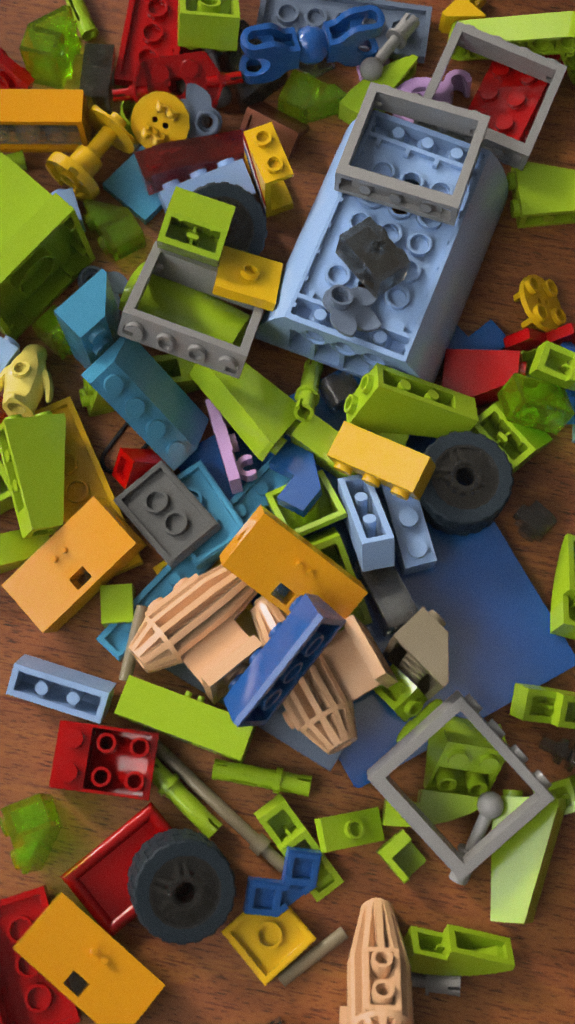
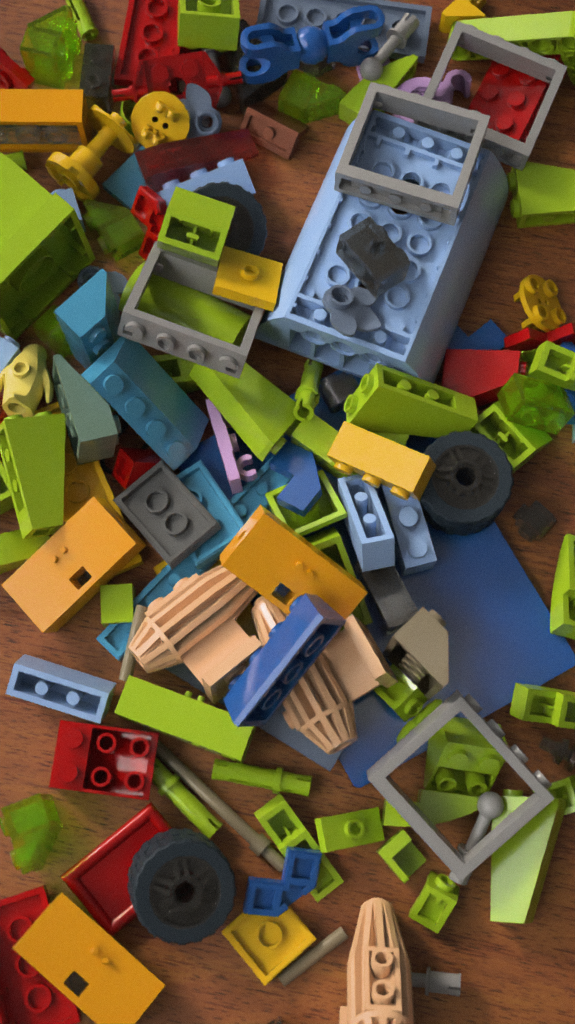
yellow panel [243,122,294,218] -> none
lime slope [403,924,515,976] -> none
none -> sand green slope [52,354,121,465]
none -> red tile [130,185,167,266]
none -> lime bracket [408,871,460,934]

